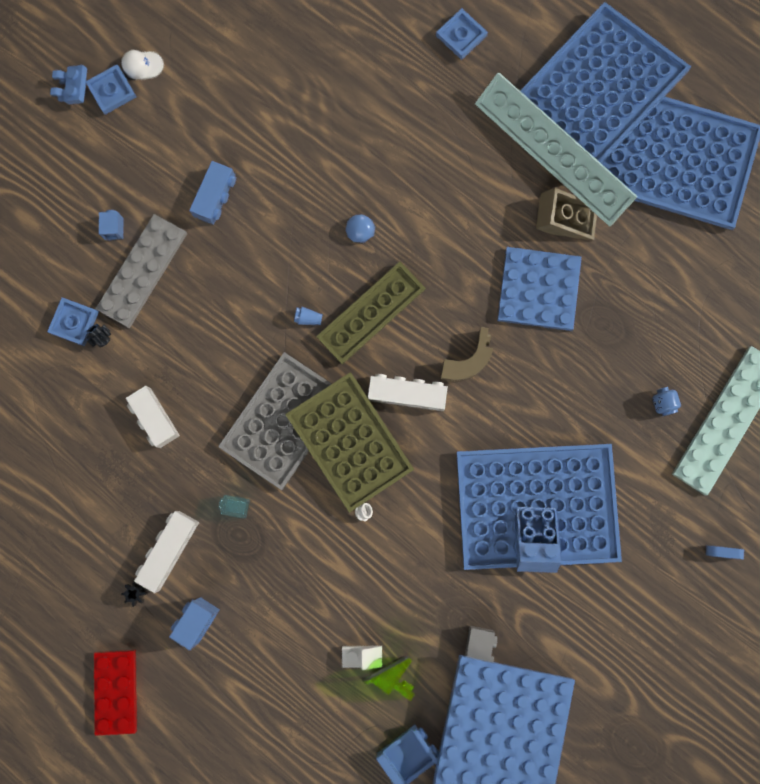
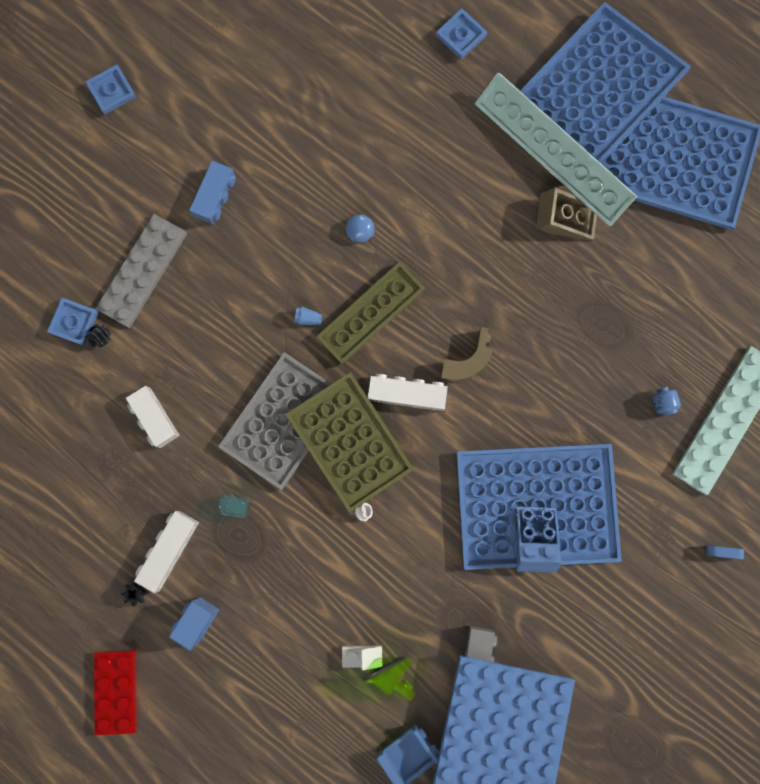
medium blue plate [50,65,87,105] -> none
medium blue brick [99,210,123,240] -> none
white cap [121,50,163,80] -> none
medium blue plate [497,247,582,331] -> none

